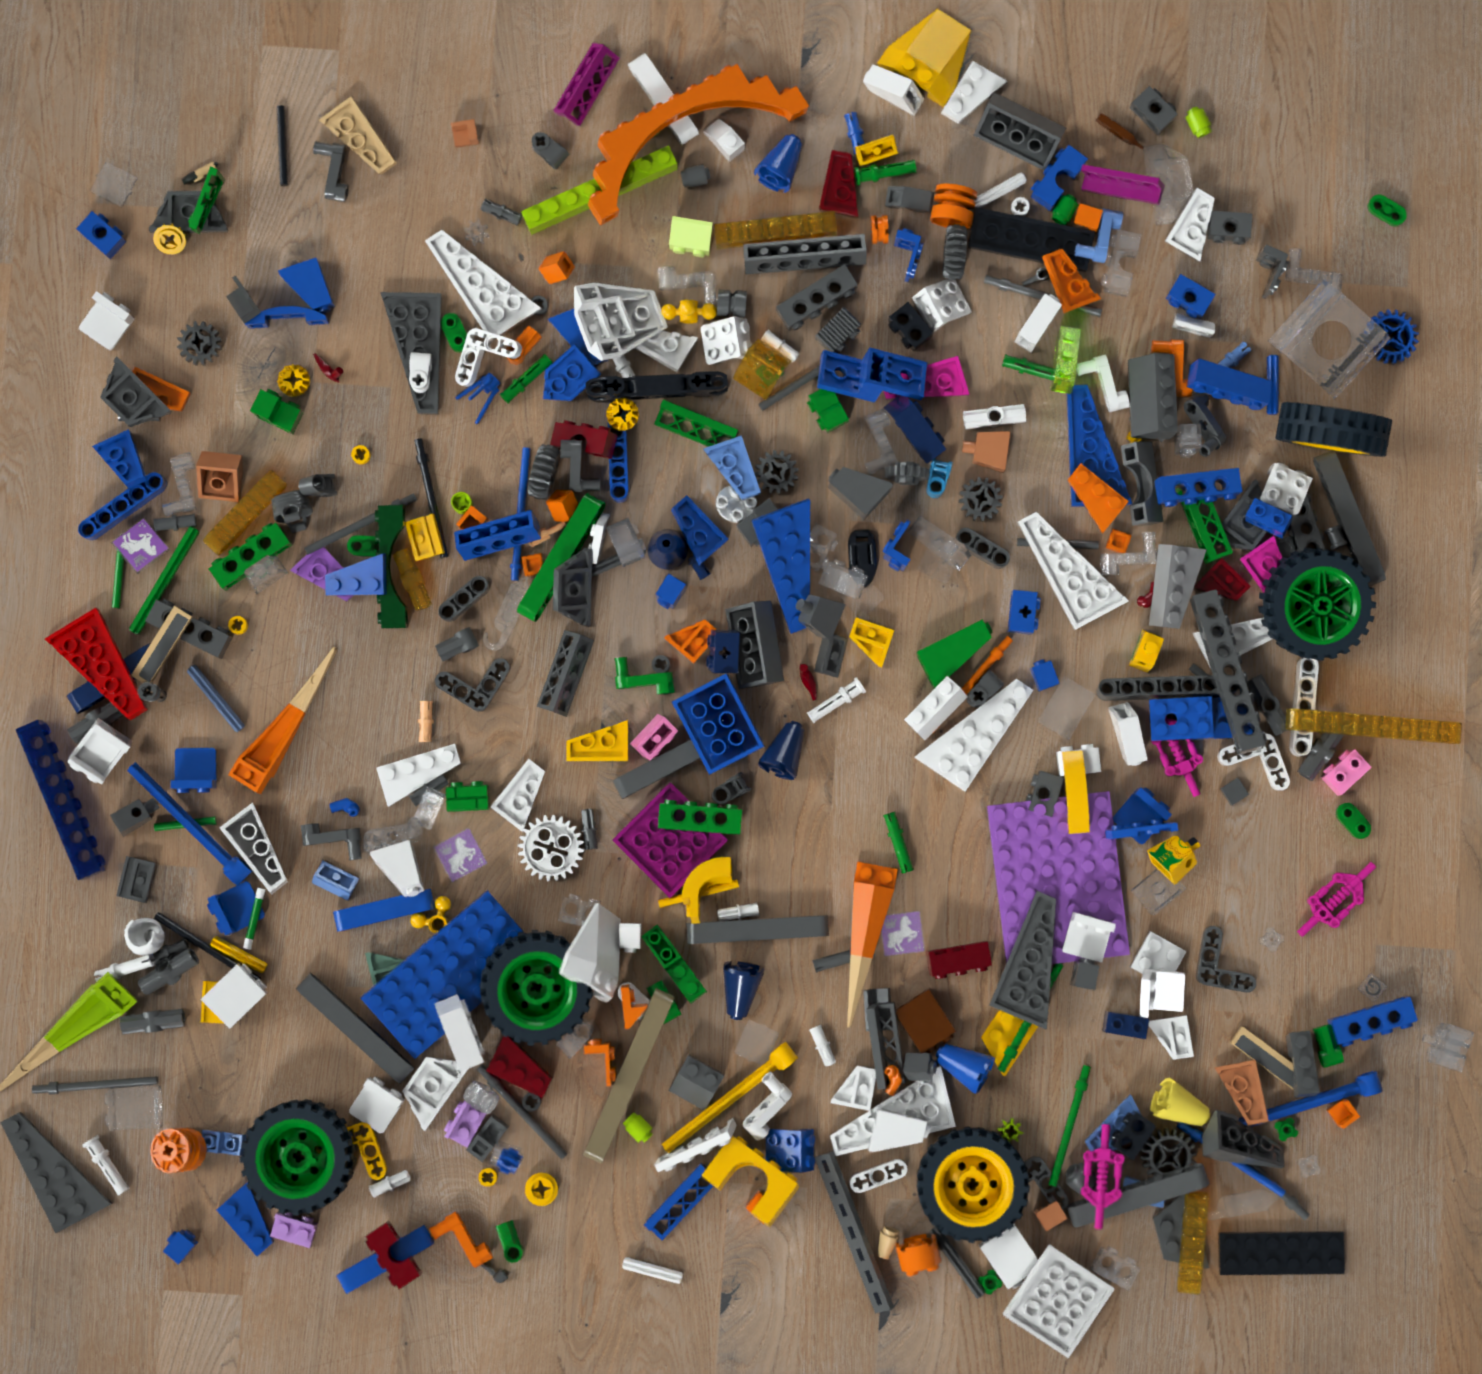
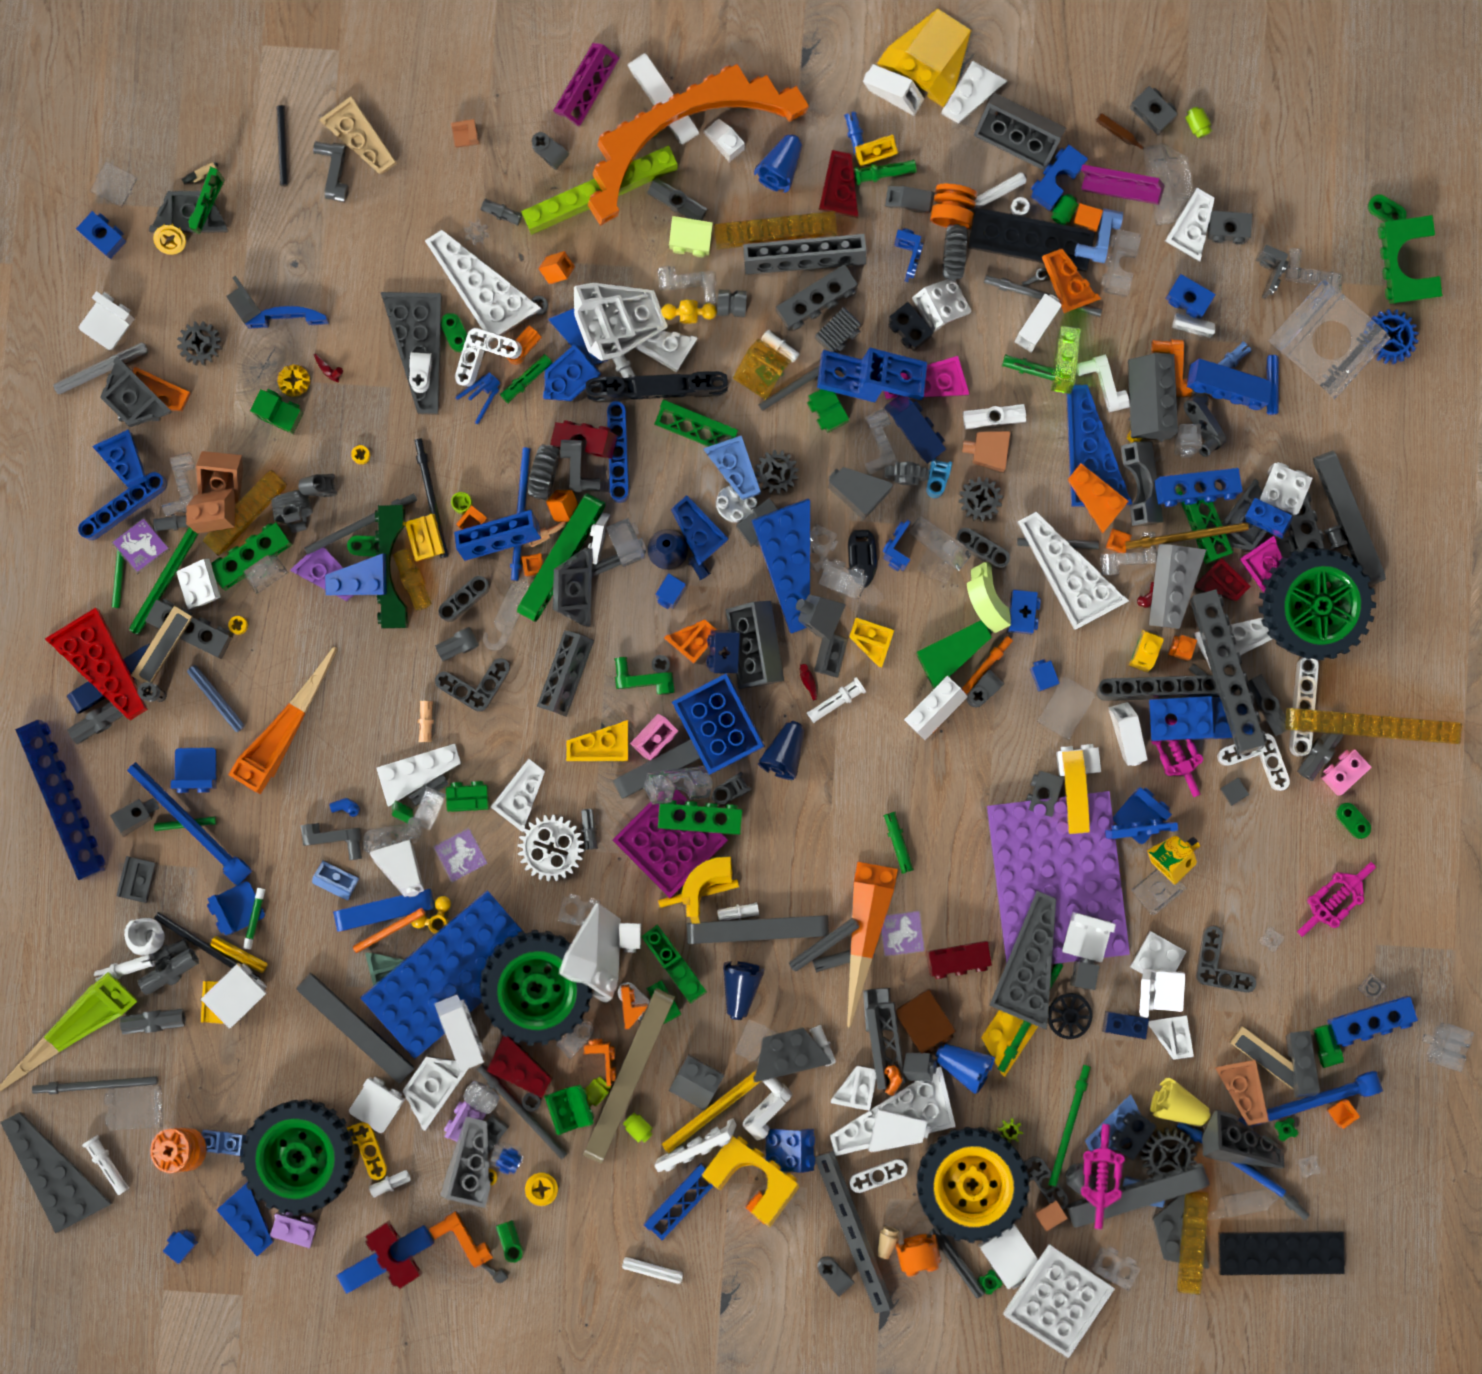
white panel [67,718,132,785] -> none
white wedge [220,803,288,895] -> none
blue slope [278,257,335,314] -> none
yellow gear [606,398,639,431] -> none
dark grey brick [680,164,711,188] -> none
white bracket [701,316,753,365] -> none
orange wheel [871,215,889,244] -> none
white wing [914,679,1033,792] -> none
black wheel [1275,402,1392,457] -> none
none -> light grey axle [53,343,148,394]
none -> white plate [177,559,221,610]
none -> nougat slope [186,488,235,534]
none -> orange bar [353,908,426,953]
none -> green tile [392,800,413,824]
none -> light grey wedge [440,1117,490,1208]
none -> green bracket [544,1085,594,1135]
none -> lime brick [585,1076,611,1107]
none -> clear arch [644,766,713,804]
none -> dark grey piece [647,178,708,221]
none -> dark grey wing [753,1028,832,1083]
none -> dark grey axle [789,918,859,971]
none -> dark grey piece [817,1256,855,1297]
none -> yellowish green arch [967,561,1011,633]
none -> black wheel [1048,993,1092,1039]
none -> pearl gold bar [1125,522,1249,550]
none -> orange brick [1168,635,1197,661]
none -> green arch [1378,215,1442,304]

